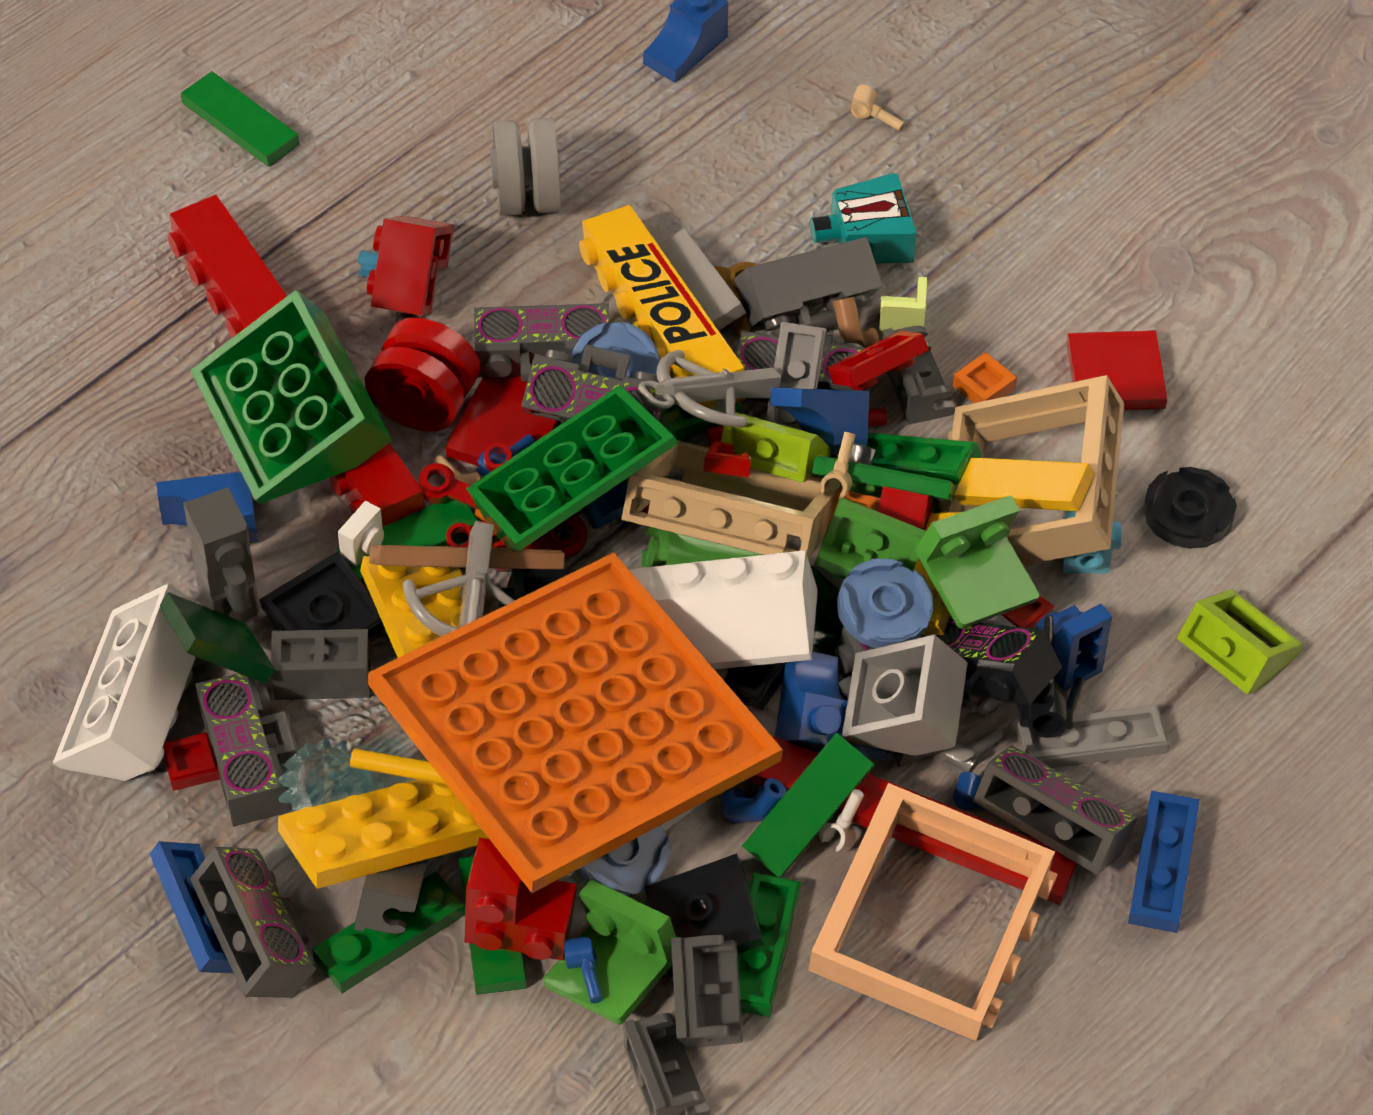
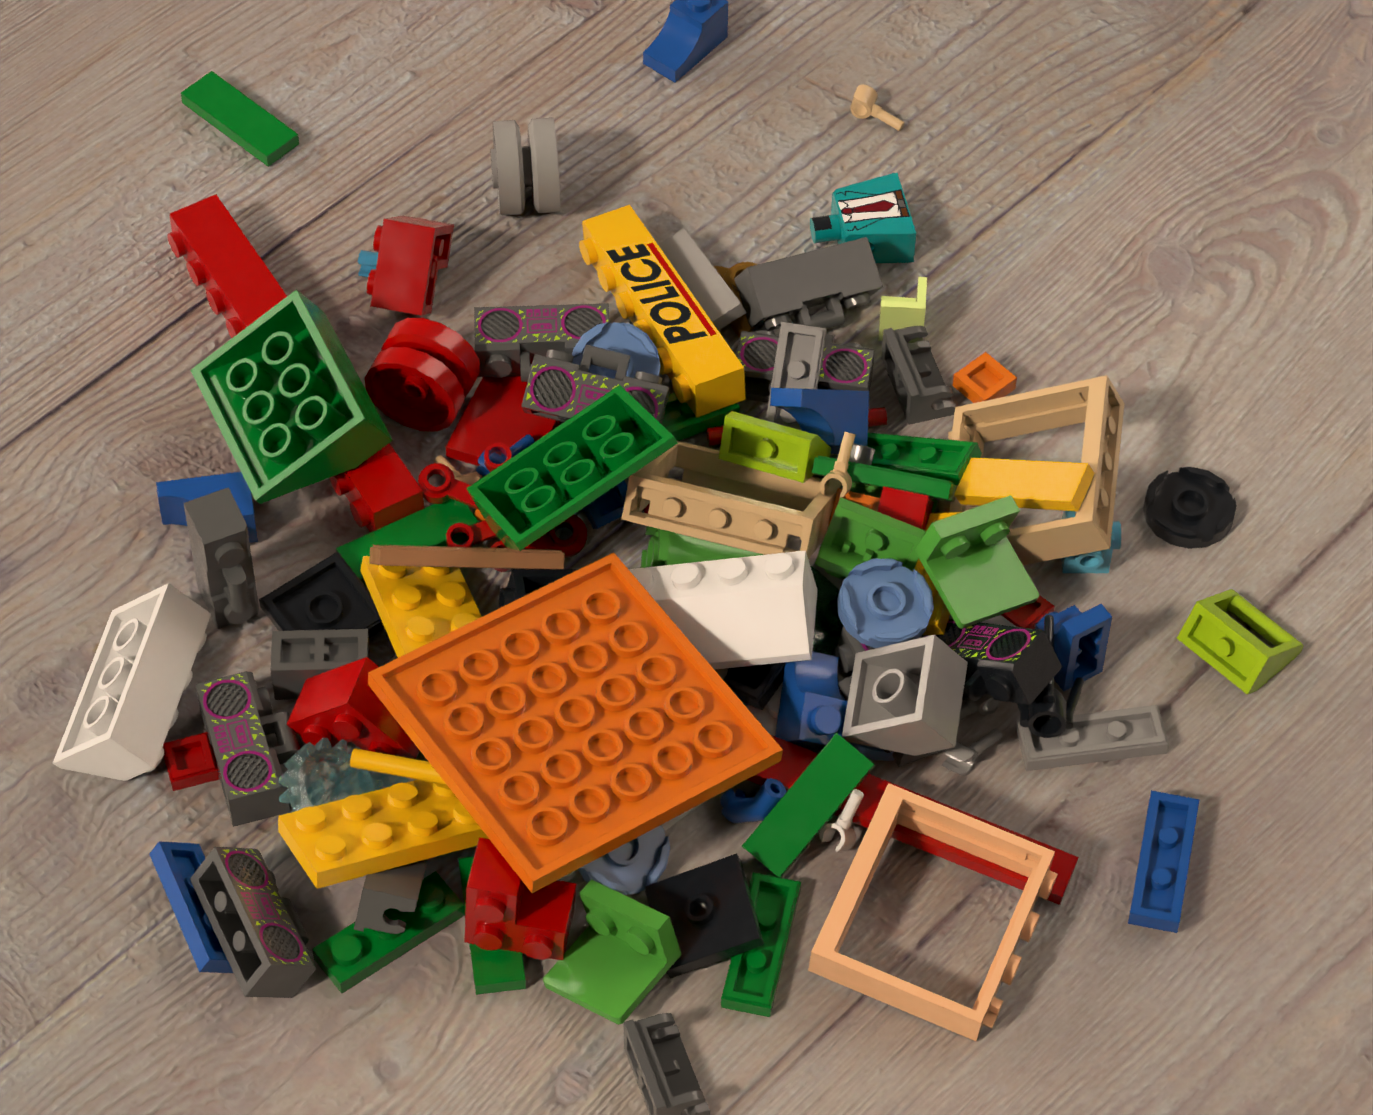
dark green tile [159,592,275,683] -> none
white plate [338,501,384,568] -> none
light grey piece [403,521,515,637] -> none
blue hand [564,937,603,1003] -> none
light grey piece [638,349,782,427] -> none
dark grey hinge [671,935,743,1049] -> none
red tile [704,440,751,478] -> none
red plate [827,331,929,390] -> none
medium nougat arm [833,297,880,348] -> none
blue hand [953,772,1000,818] -> none
dark grey piece [973,745,1137,875] -> none
red tile [1067,330,1167,410] -> none
none -> red brick [286,657,419,759]

